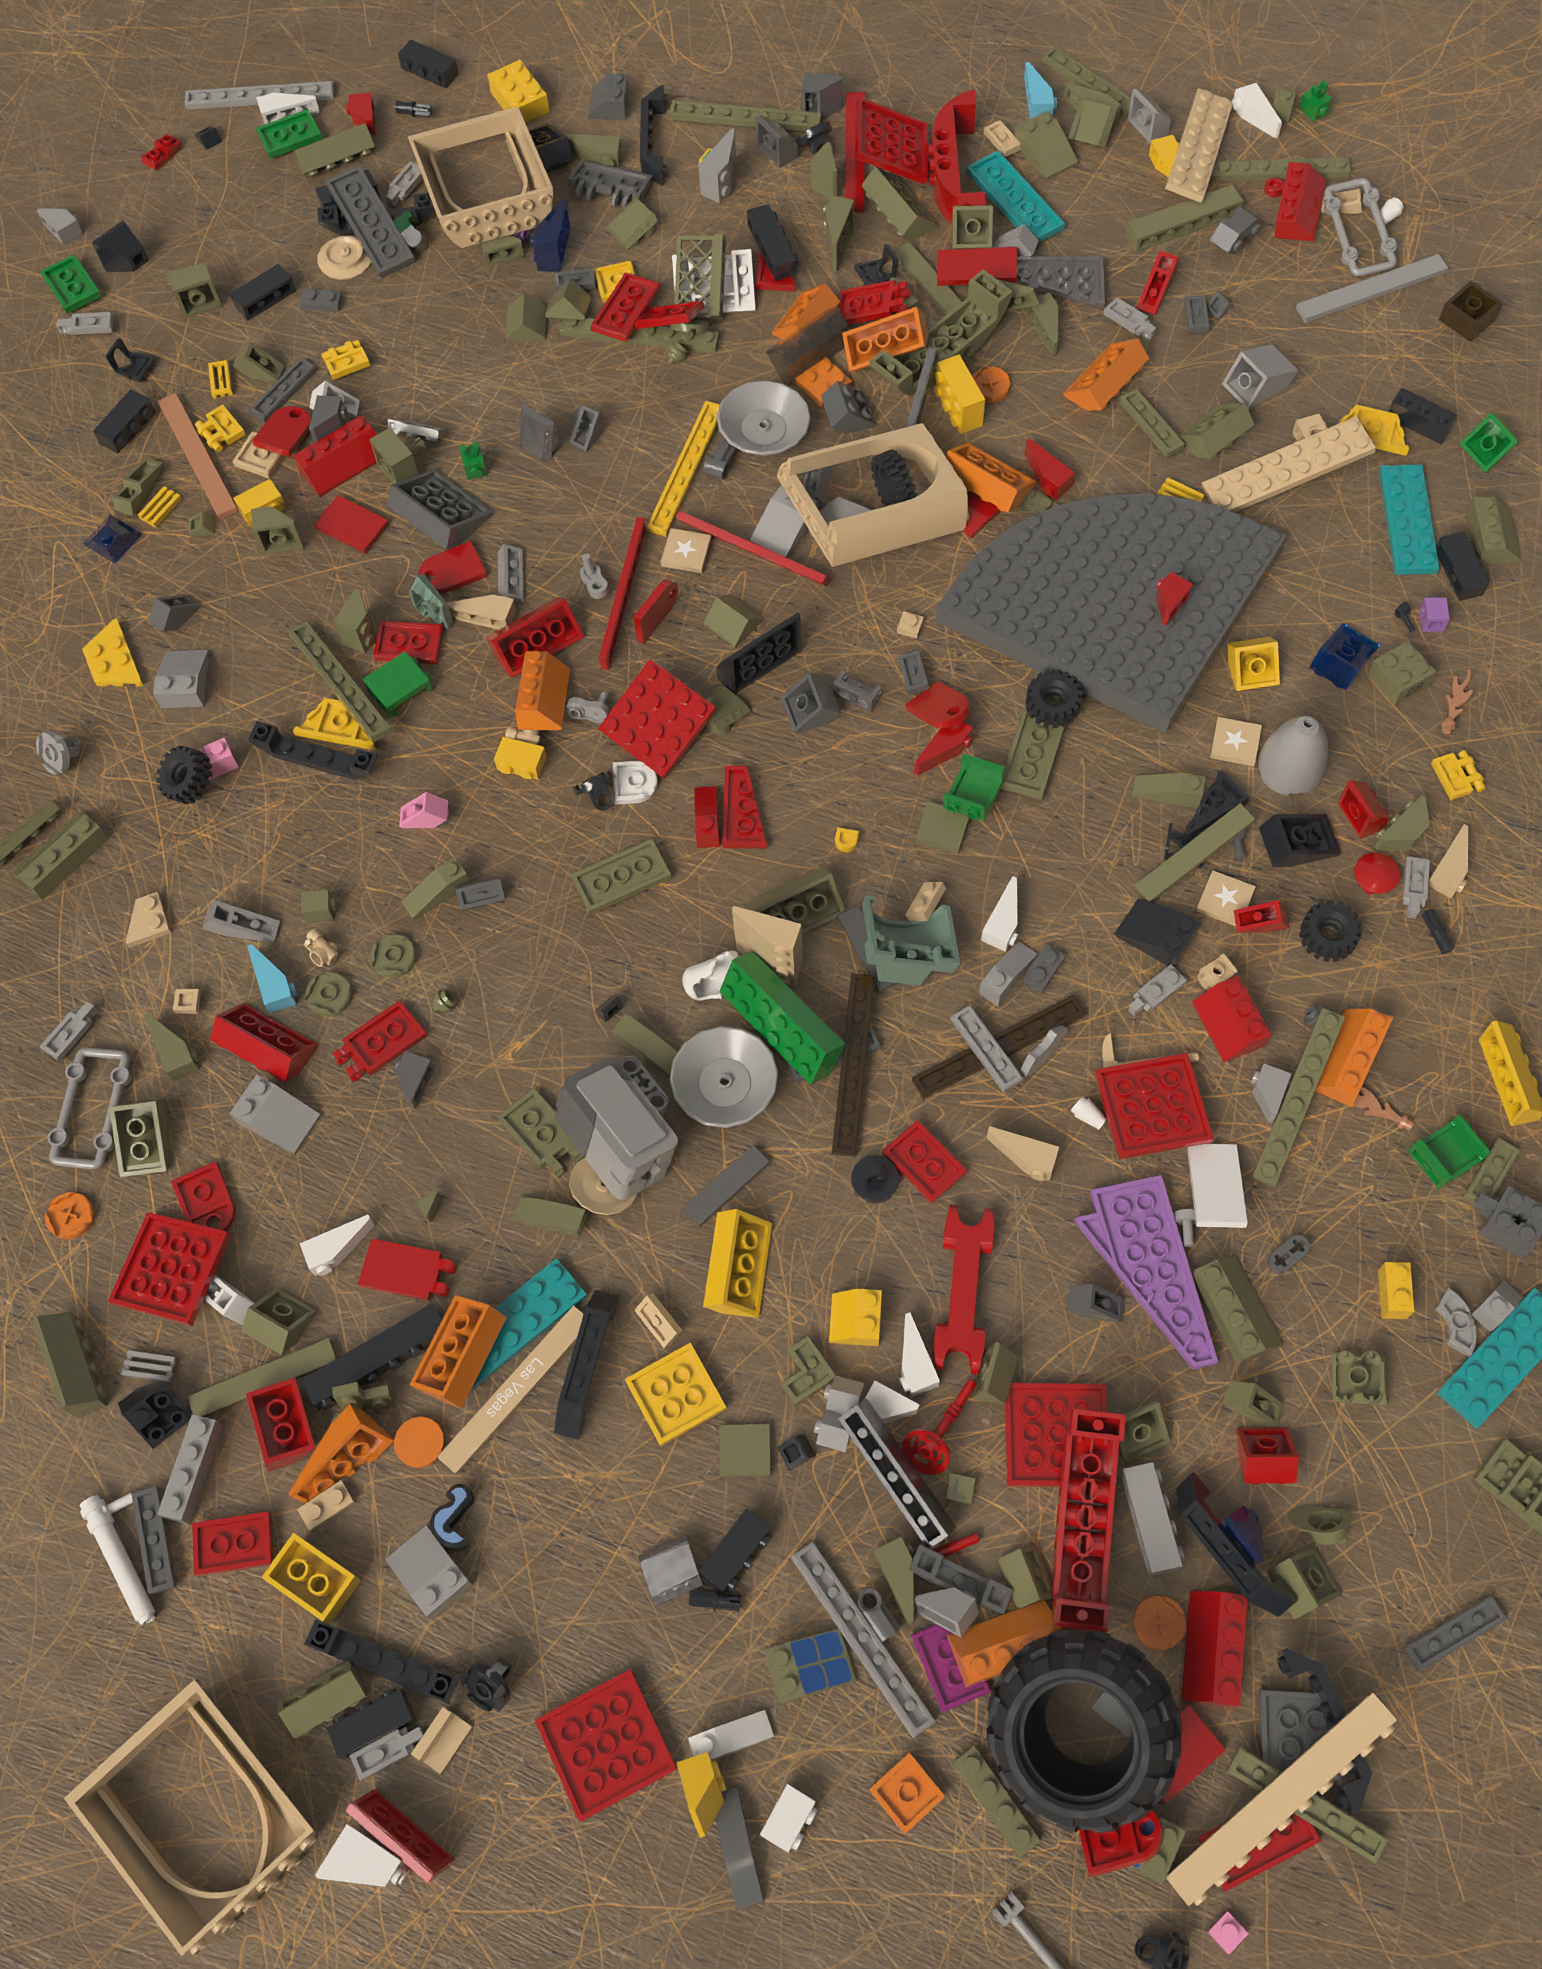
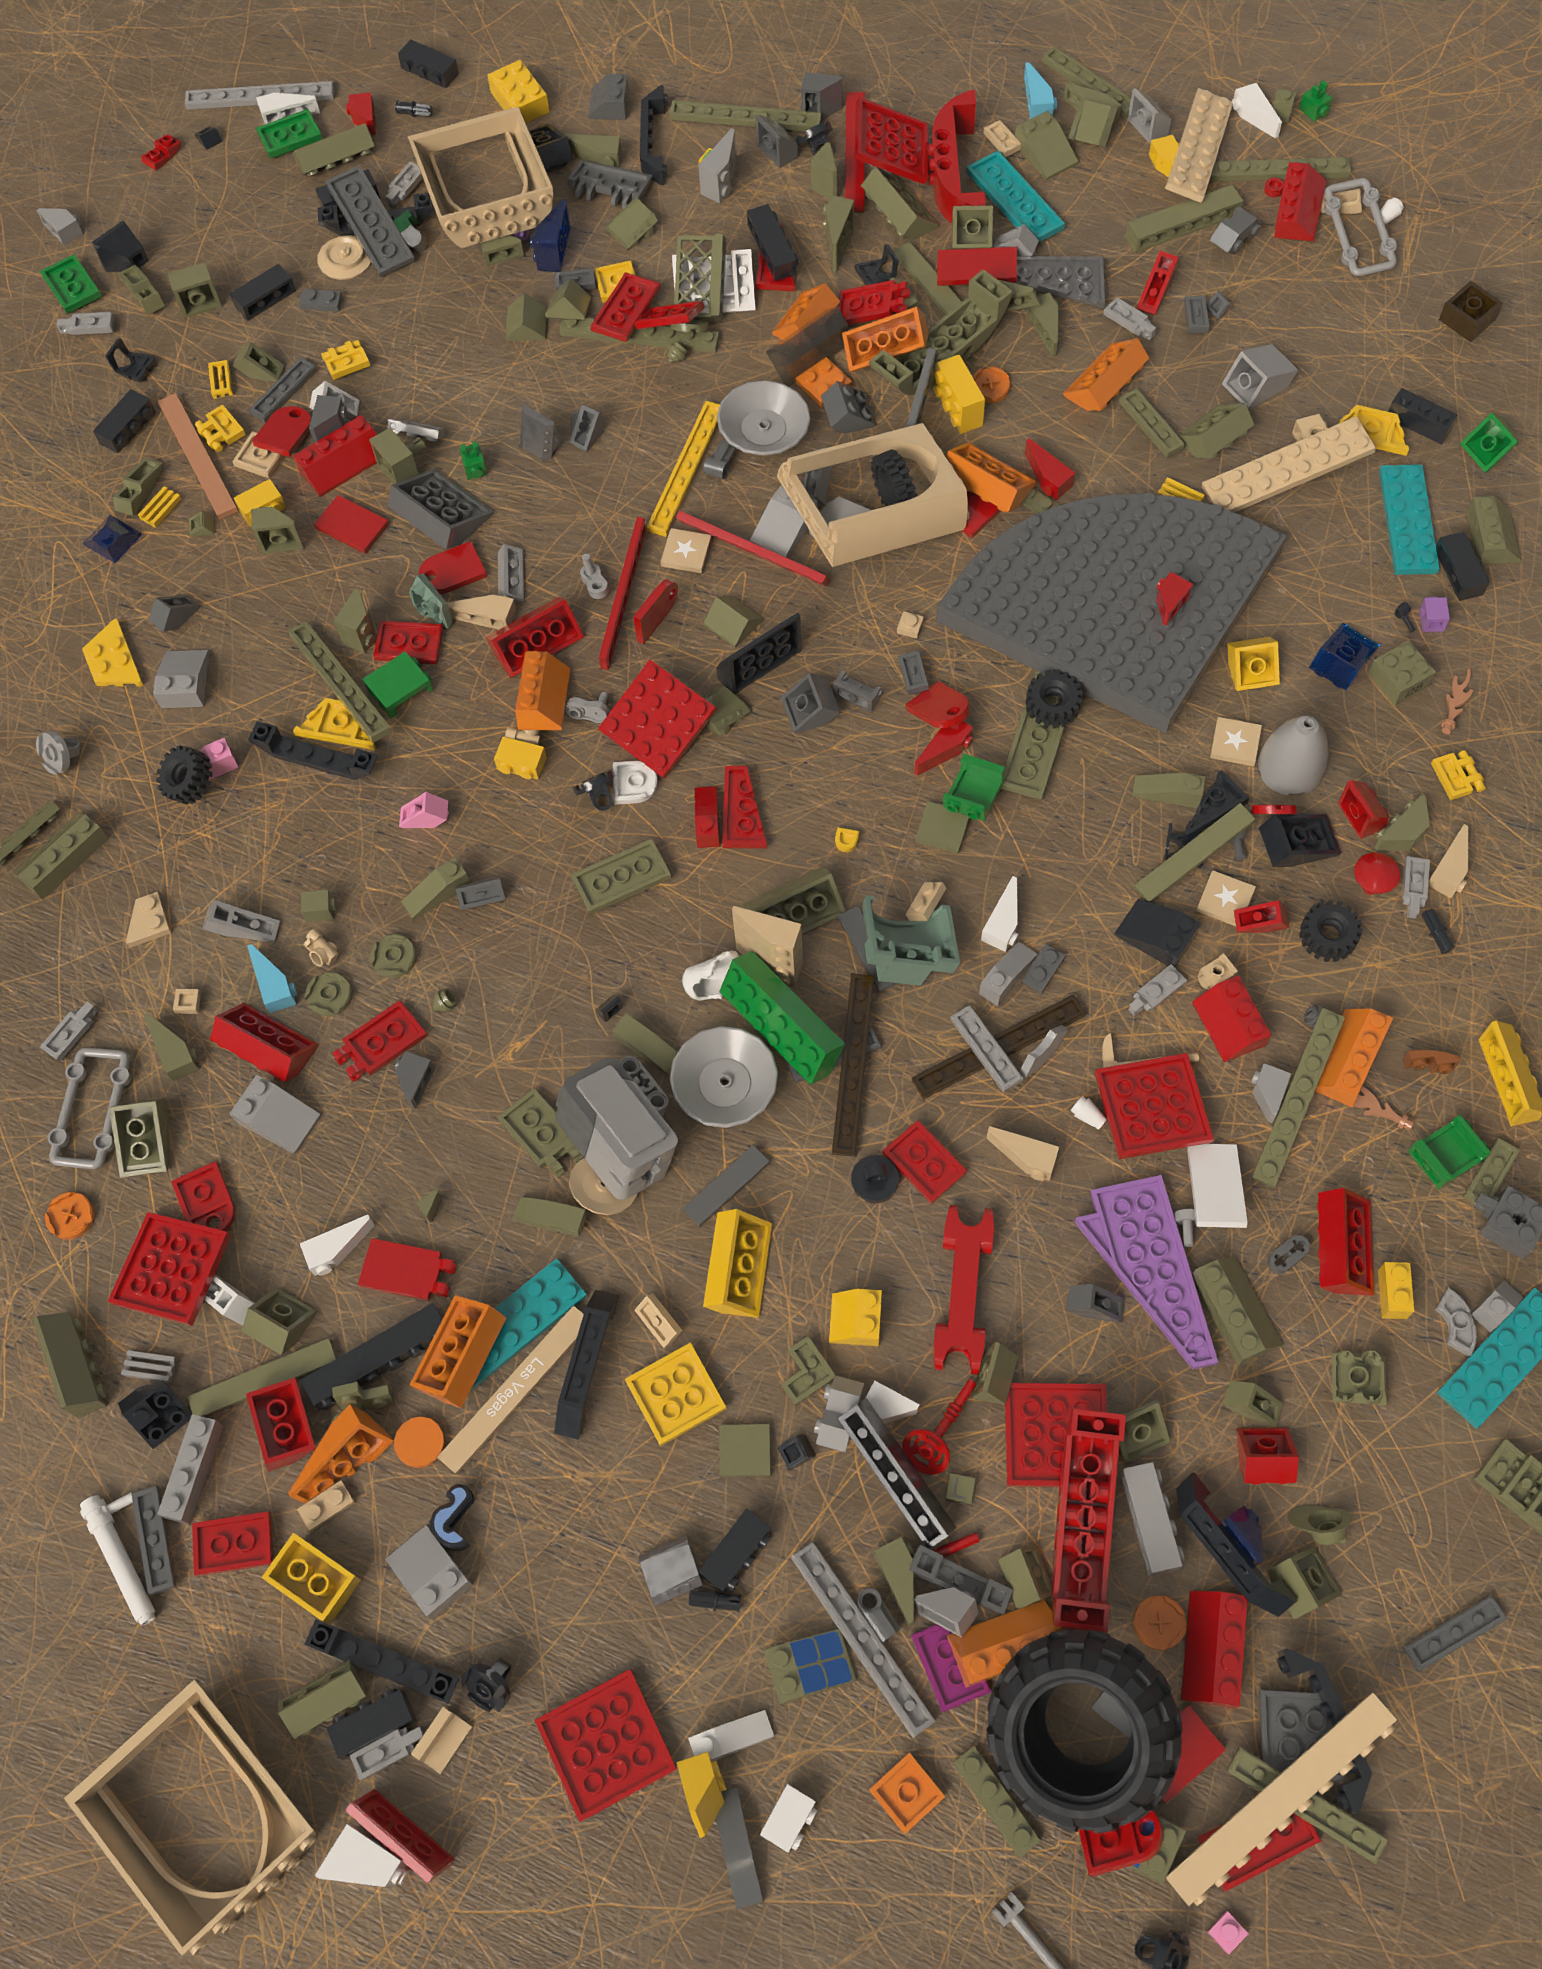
white slope [899,1312,940,1398] -> none
light grey tile [1296,254,1448,323] -> none
none -> olive slope [118,265,165,315]
none -> red tile [1251,805,1297,814]
none -> red slope [1317,1188,1374,1296]
none -> dark orange slope [1403,1050,1460,1074]

